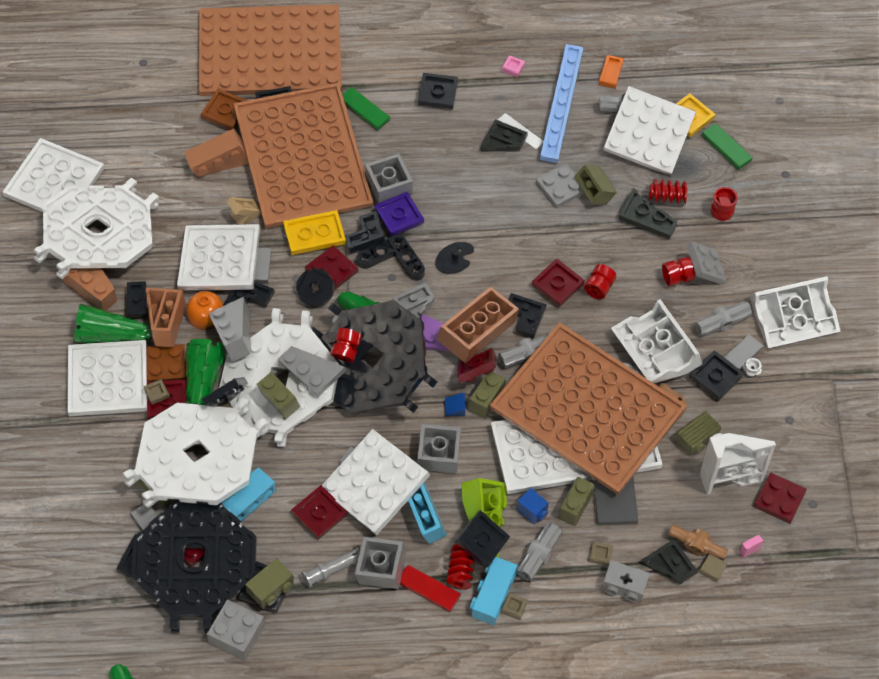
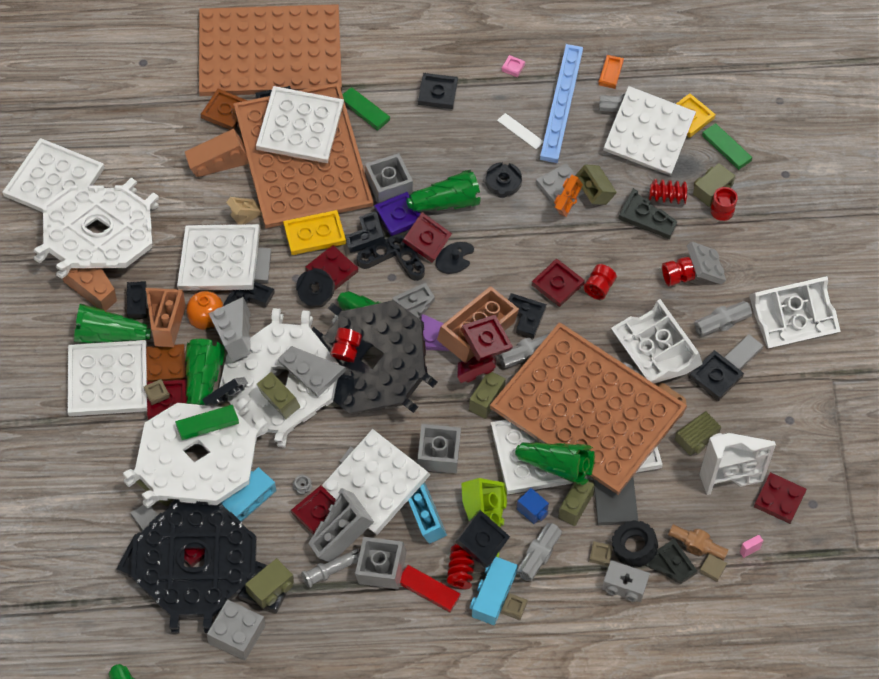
blue slope [445,393,466,417] -> none
pearl dark grey wing [480,119,528,152] -> none
white plate [743,358,762,376] -> none
none -> green tile [175,404,239,440]
none -> white plate [256,86,344,164]
none -> light grey plate [293,475,312,494]
none -> light grey wedge [309,488,374,562]
none -> dark red plate [402,212,452,263]
none -> green cone [406,170,481,212]
none -> dark red plate [461,315,513,362]
none -> black plate [485,162,522,198]
none -> green cone [515,442,595,485]
none -> orange plate [554,174,583,217]
none -> black tyre [612,520,658,567]
none -> olive brick [693,163,736,207]

